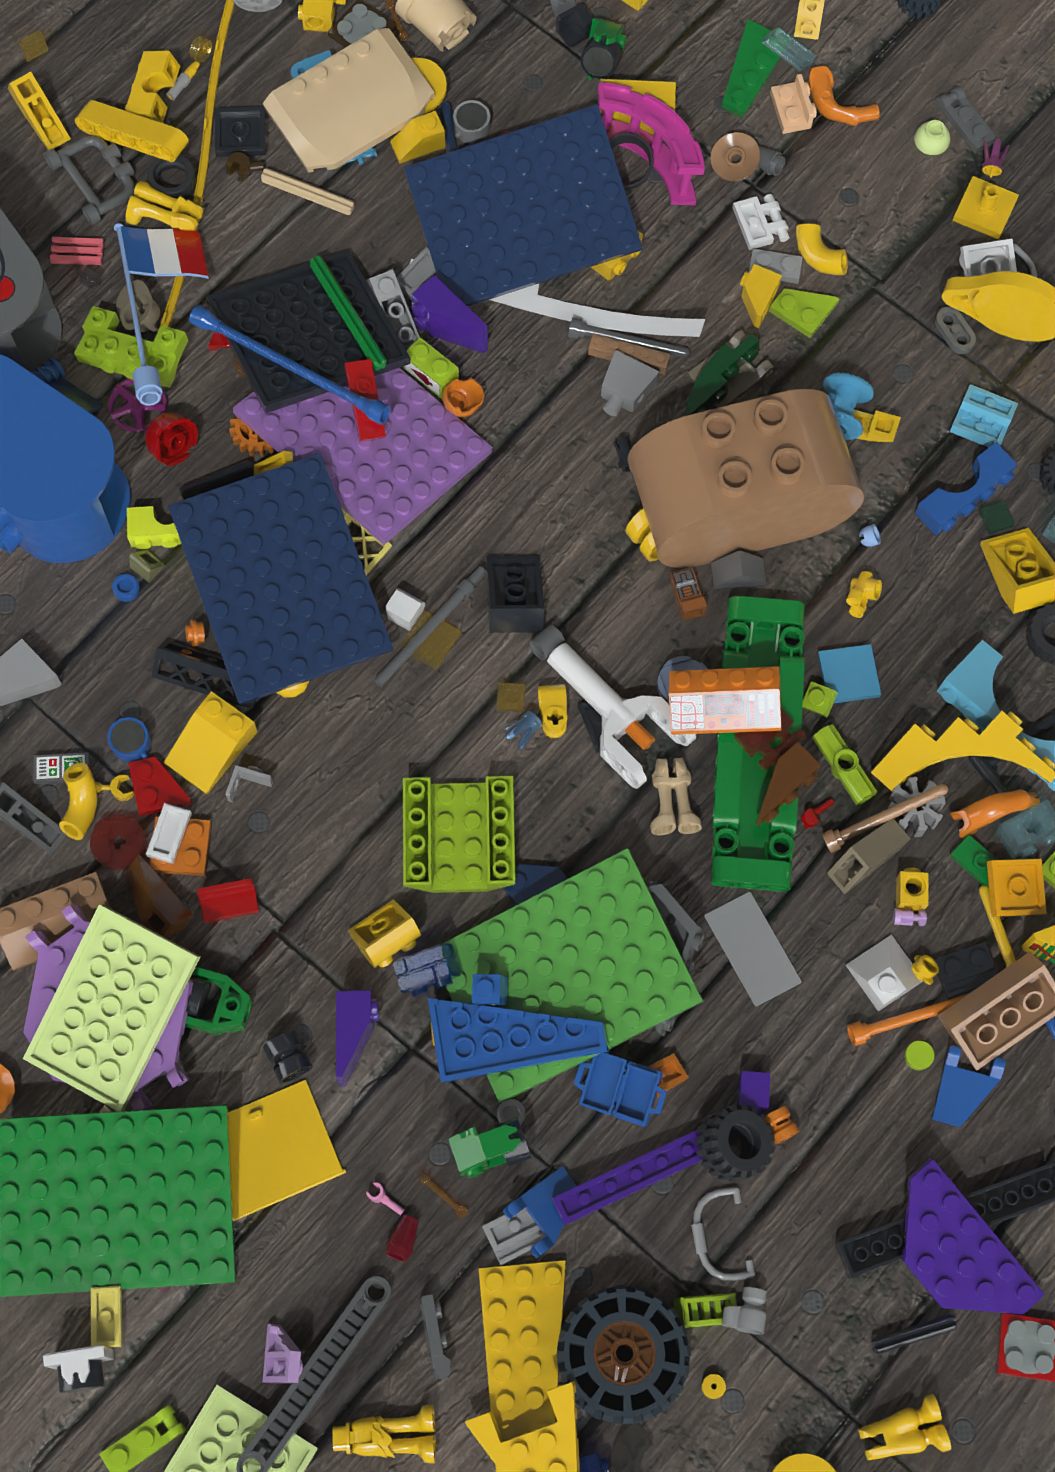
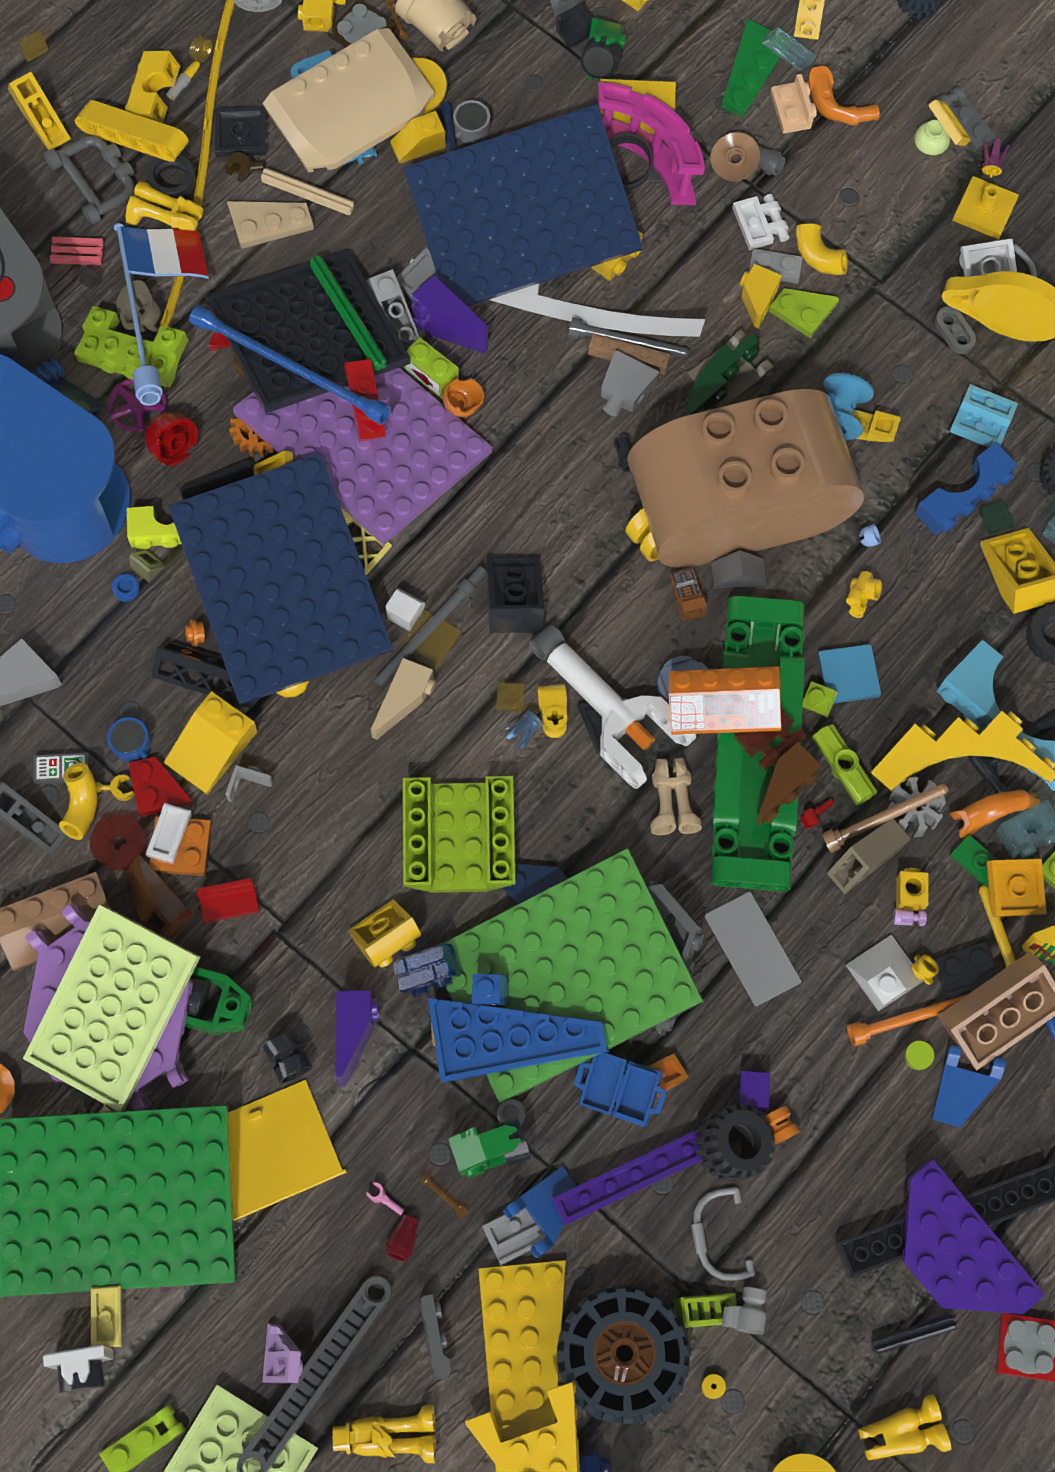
none -> tan wing [227,201,314,249]
none -> tan slope [371,658,436,739]
none -> yellow tile [928,100,971,146]

